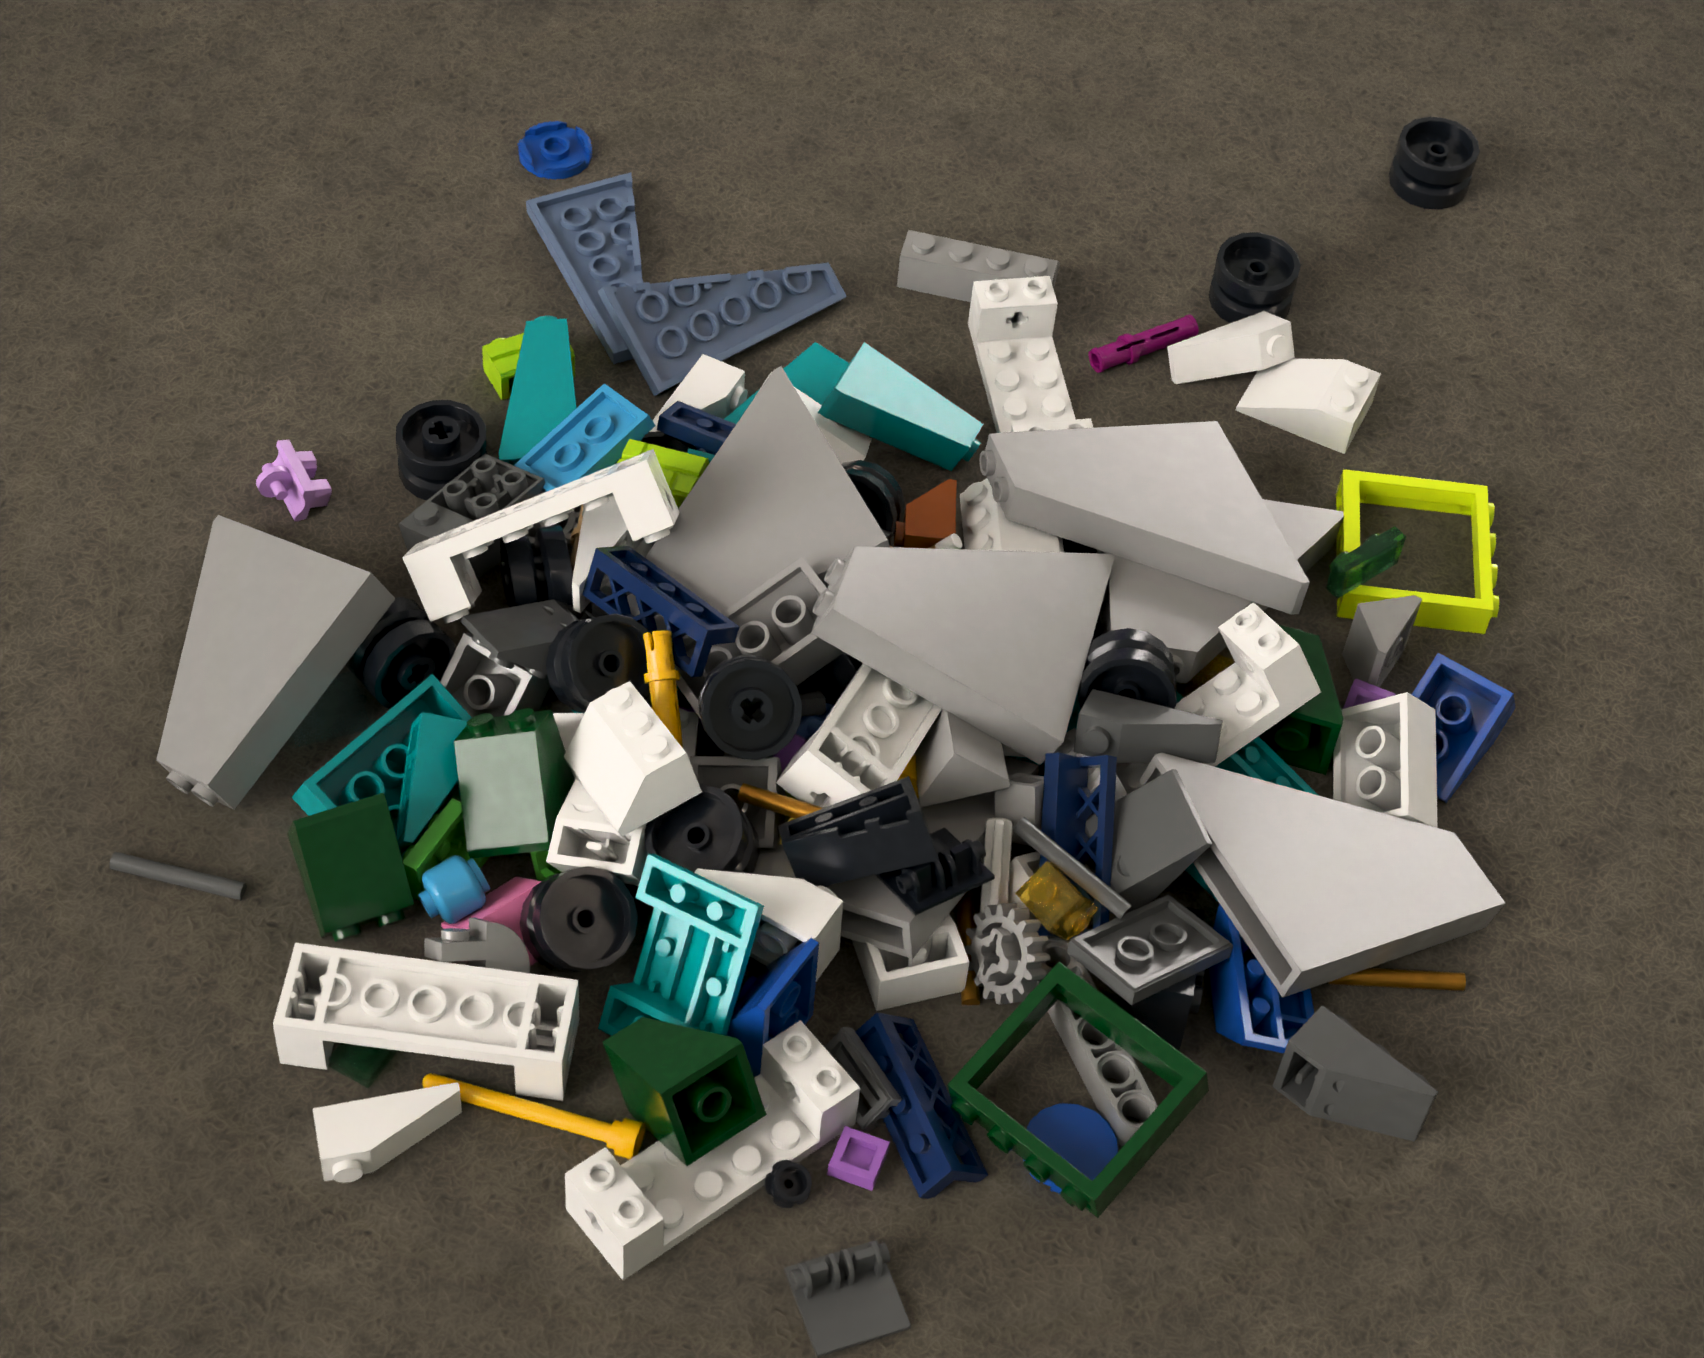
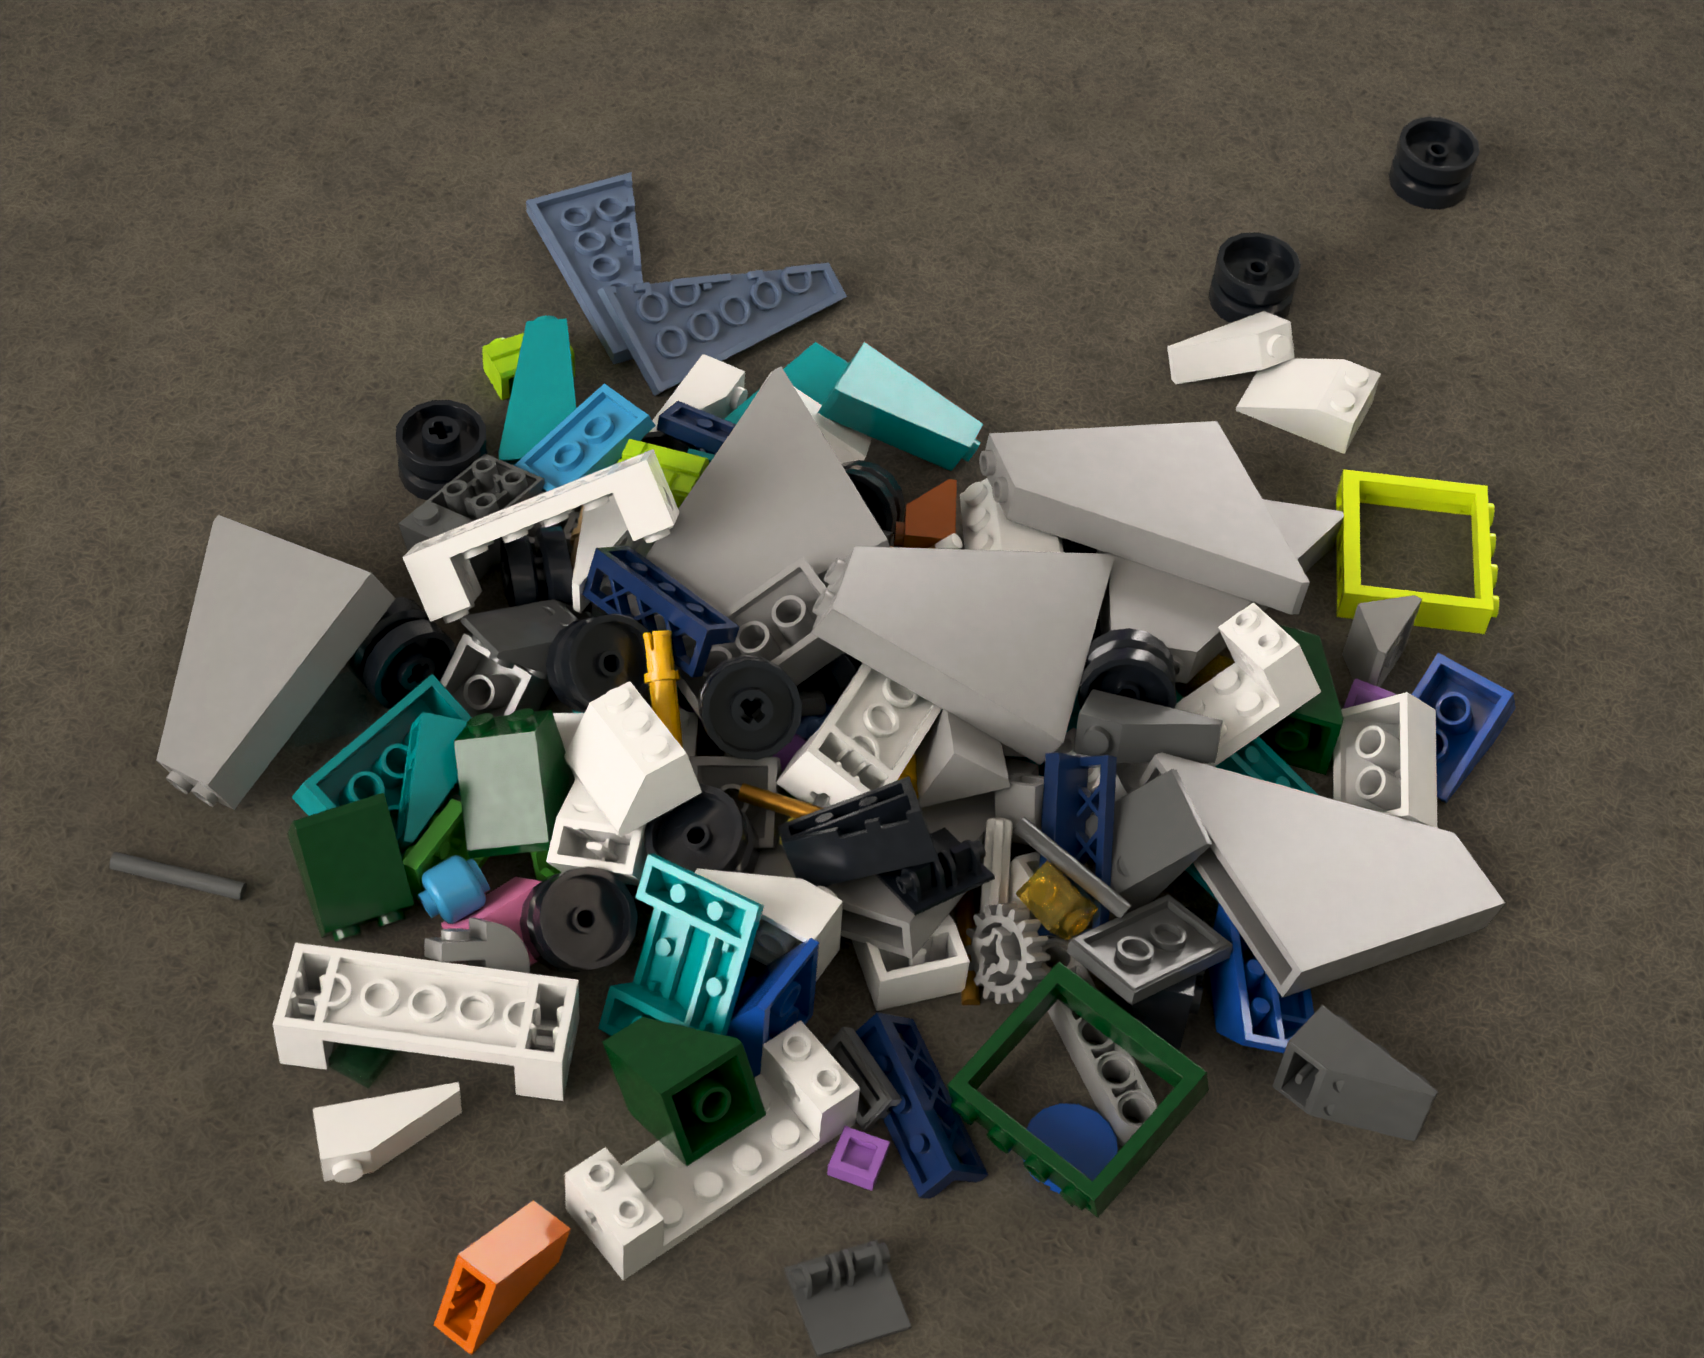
lavender hips [256,440,332,521] -> none
yellow piece [422,1073,645,1159] -> none
blue tile [518,121,592,179] -> none
black plate [765,1160,812,1208] -> none
light grey slope [897,230,1060,302] -> none
white plate [968,276,1094,433] -> none
magenta pin [1089,314,1199,373] -> none
clear green plate [1326,526,1406,599] -> none
pearl gold bar [1328,968,1466,991] -> none
none -> orange slope [434,1200,571,1355]

